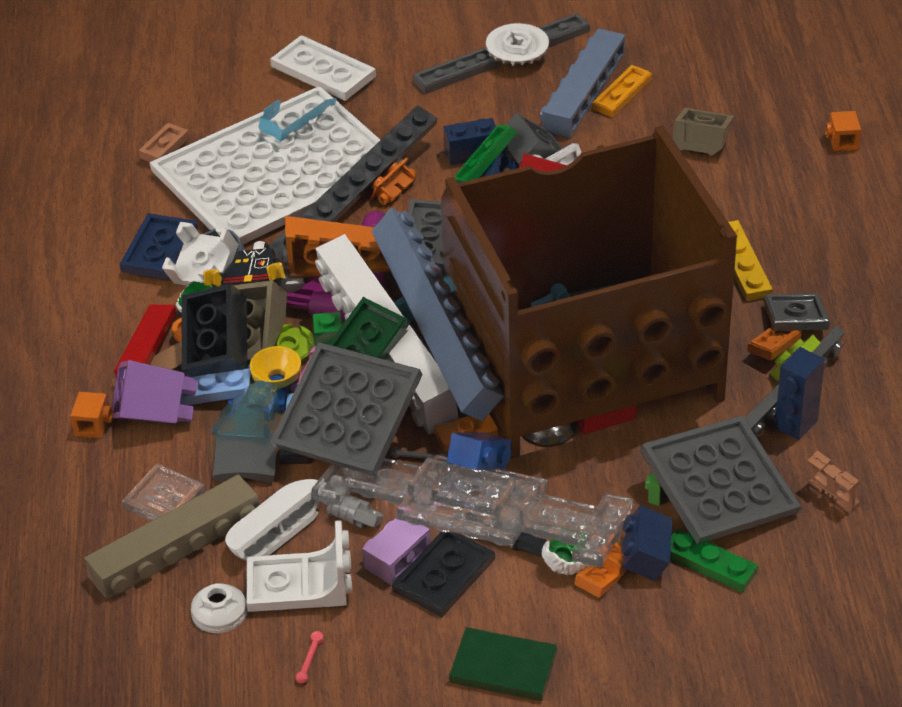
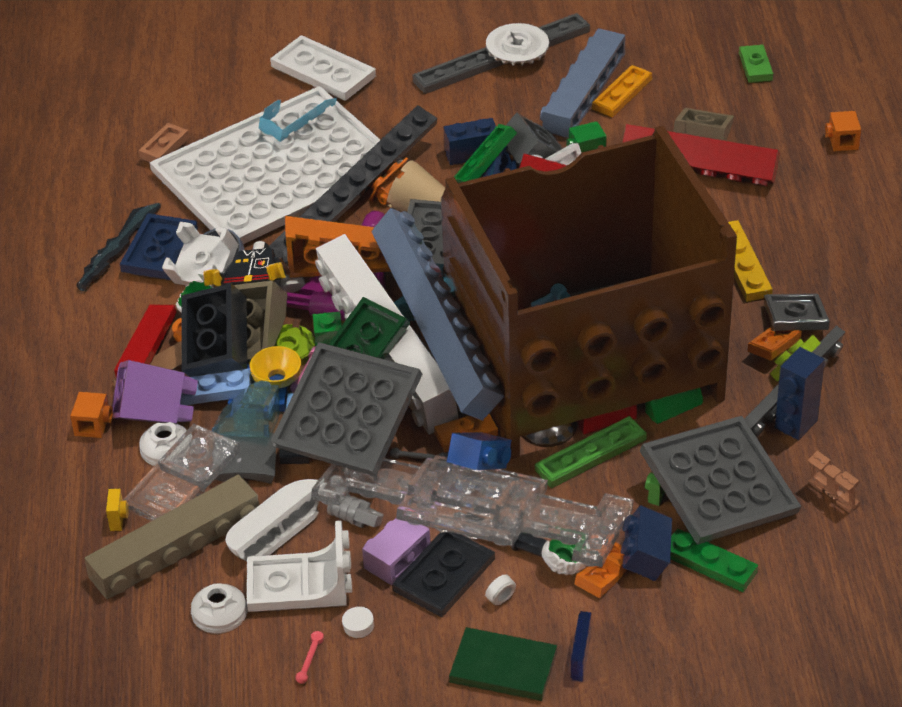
none -> black sword [76,203,161,291]
none -> yellow plate [106,489,128,531]
none -> white piece [139,422,192,467]
none -> clear plate [158,424,241,489]
none -> white tile [342,607,374,638]
none -> tan cone [387,160,445,212]
none -> white tile [485,575,516,605]
none -> bright green tile [535,416,647,488]
none -> green brick [566,121,607,153]
none -> clear blue tile [571,611,592,682]
none -> red brick [622,124,780,186]
none -> green slope [645,387,703,424]
none -> bright green plate [739,45,773,83]

